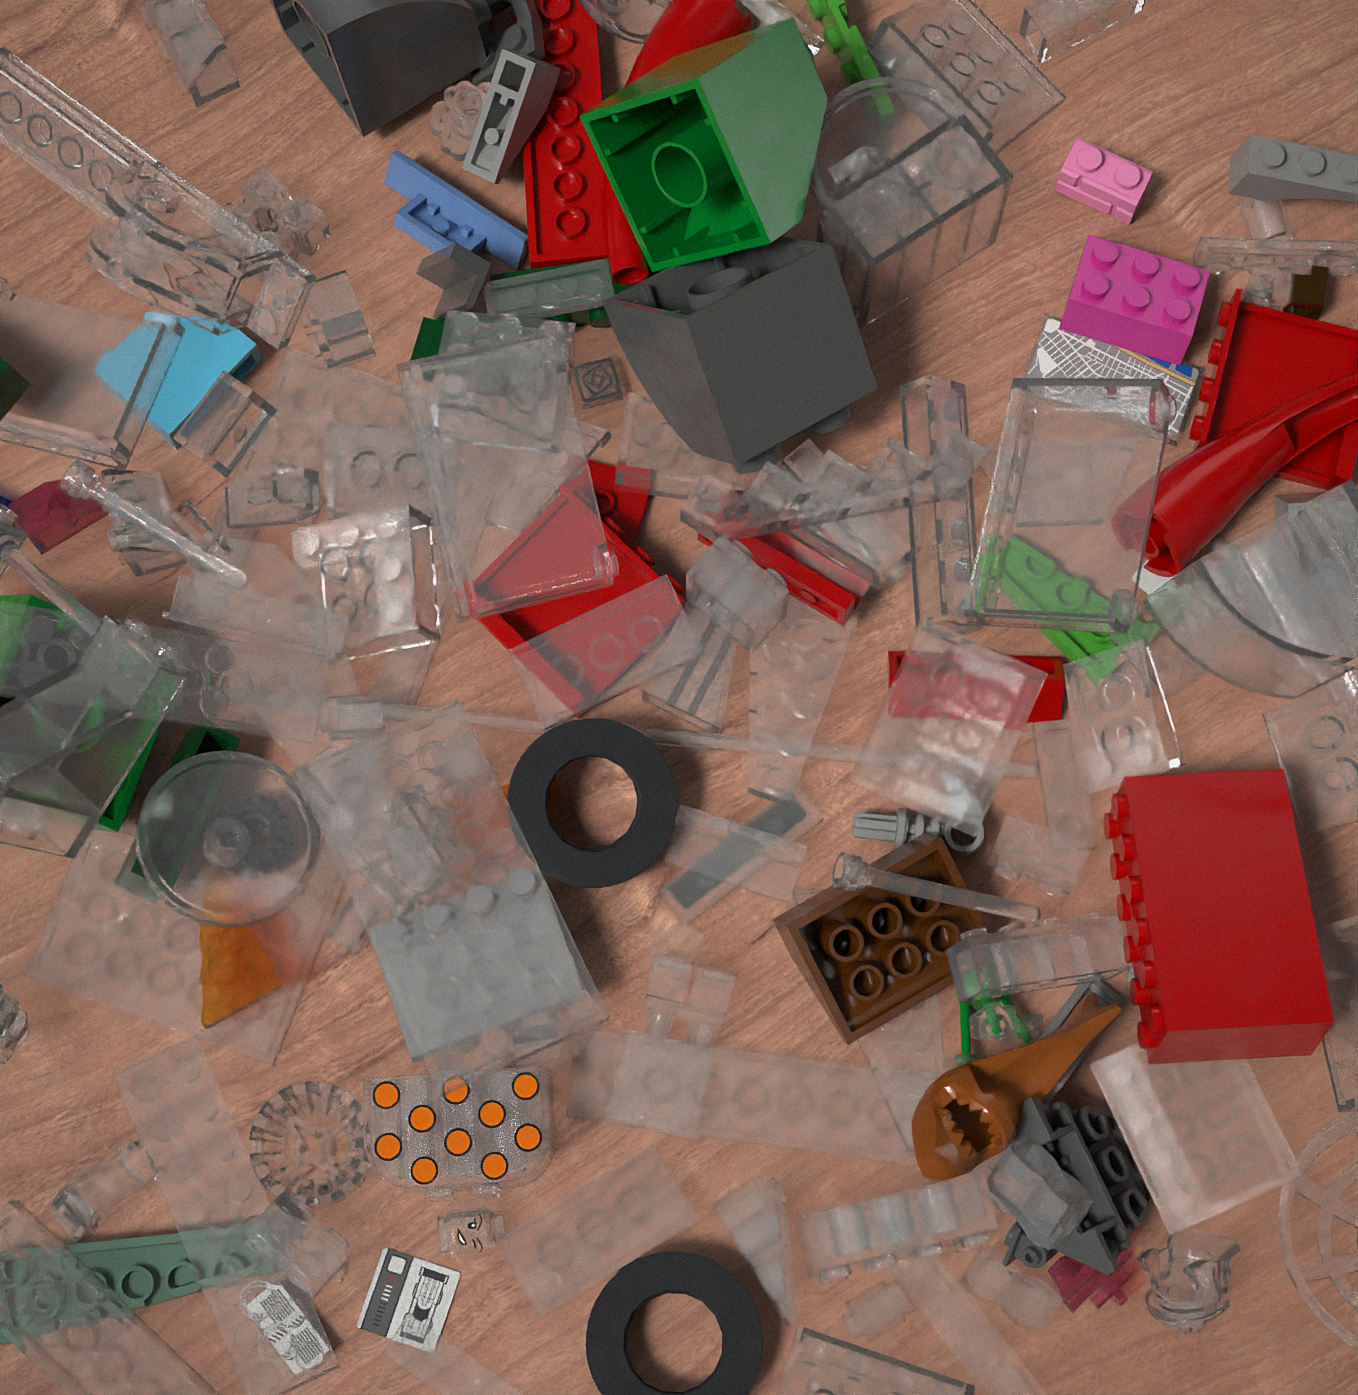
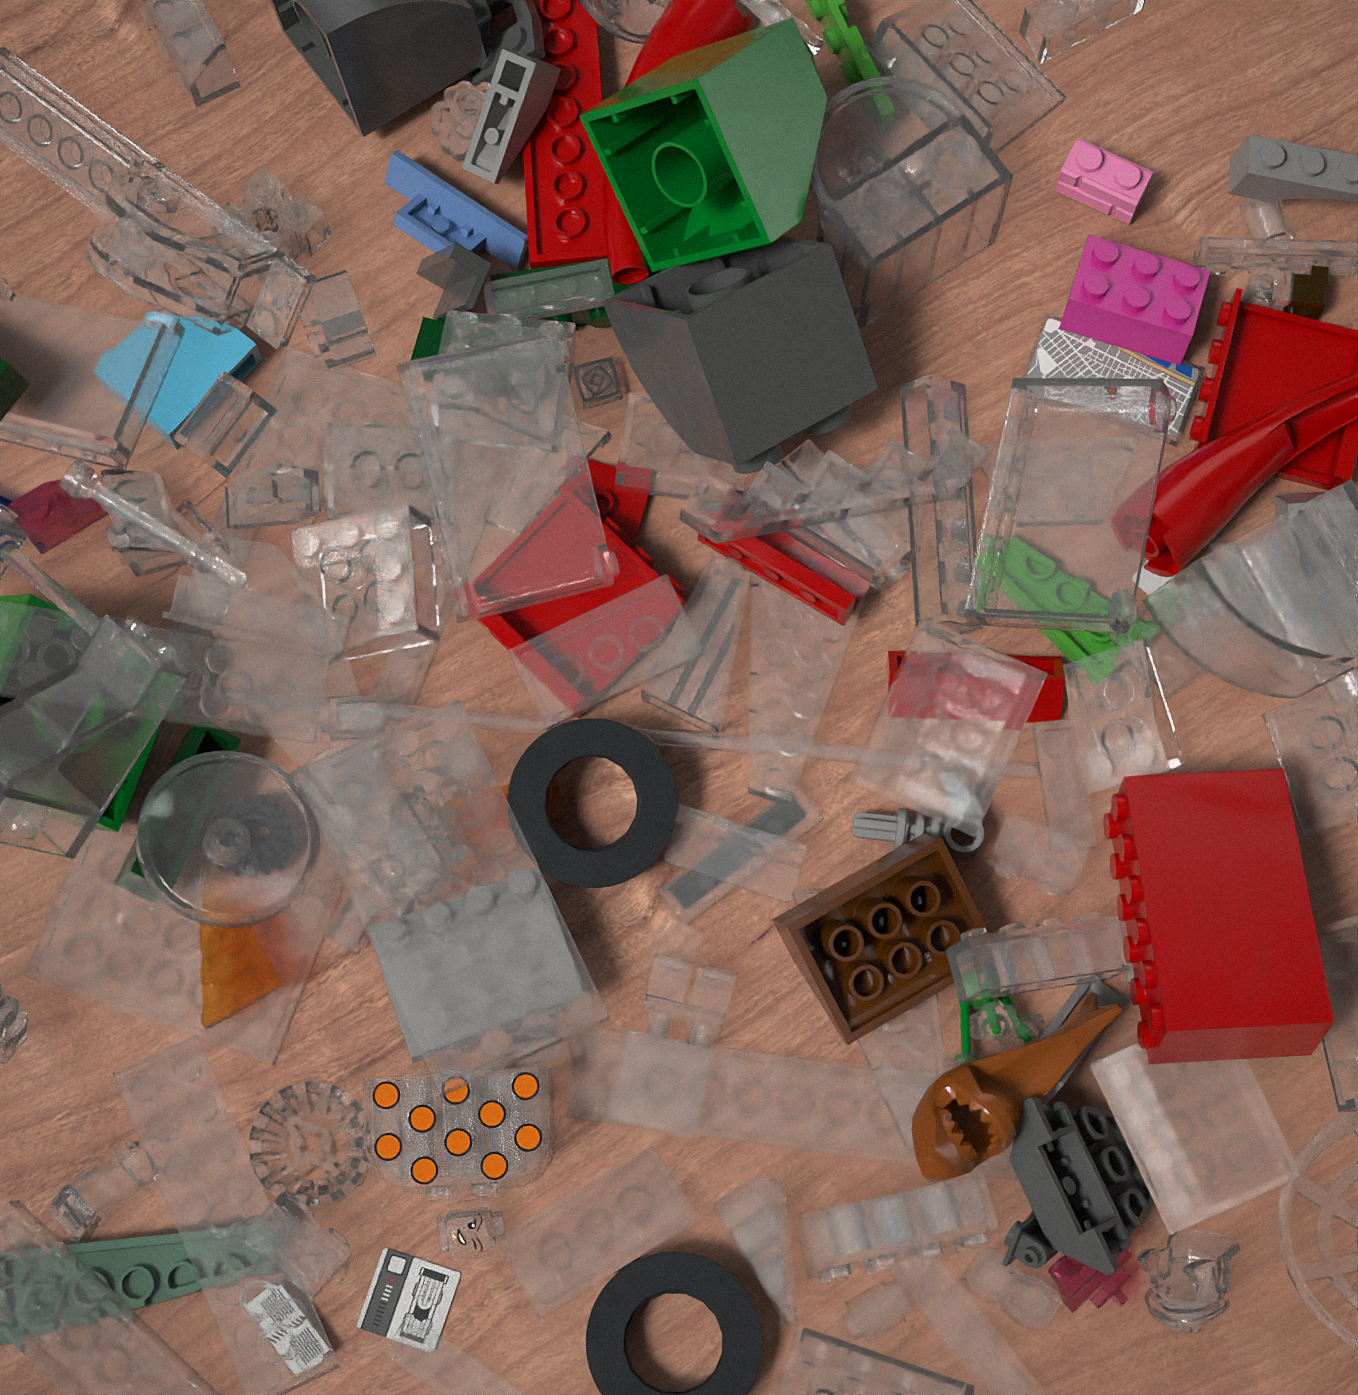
clear brick [686,535,789,654] -> none
clear plate [829,146,888,187] -> none
clear piece [832,852,1041,923] -> none
clear brick [984,1138,1094,1250] -> none

